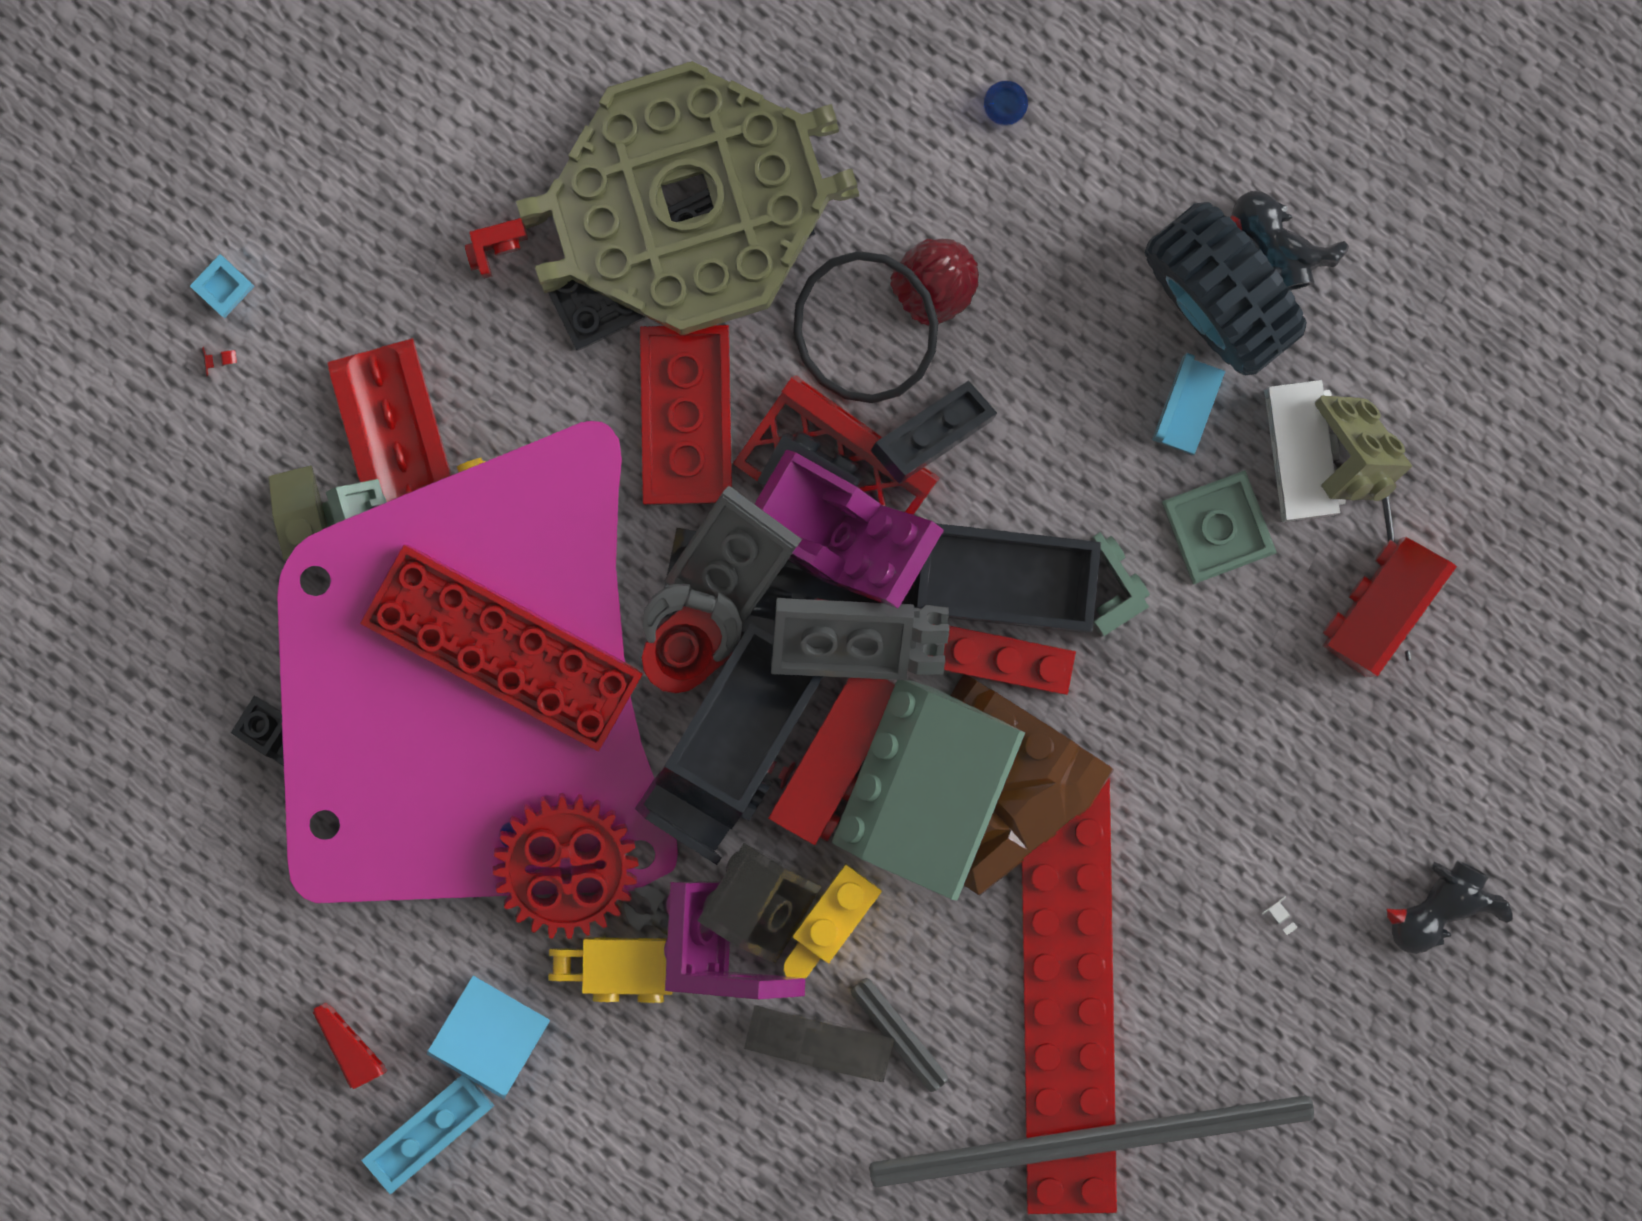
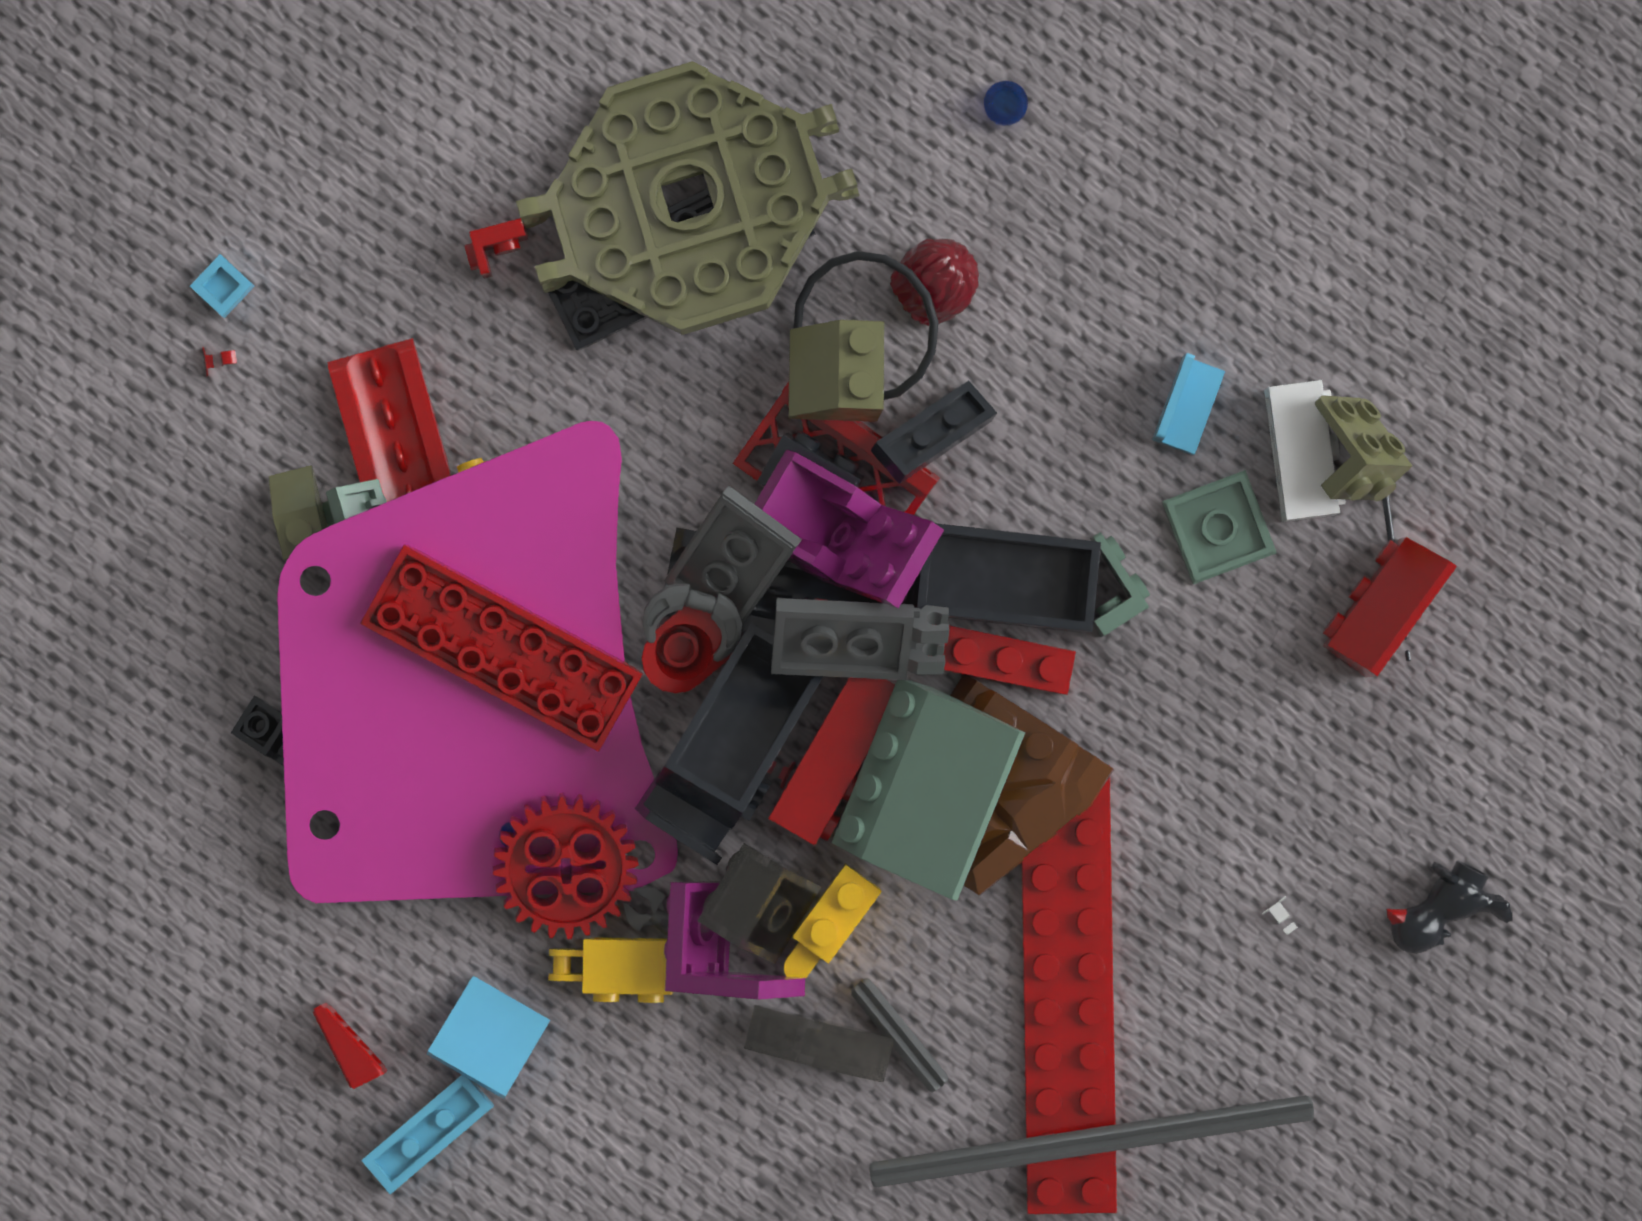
red plate [640,325,732,505] -> none
black wheel [1145,202,1307,376] -> none
black animal [1230,191,1349,291] -> none
none -> olive slope [788,320,884,422]

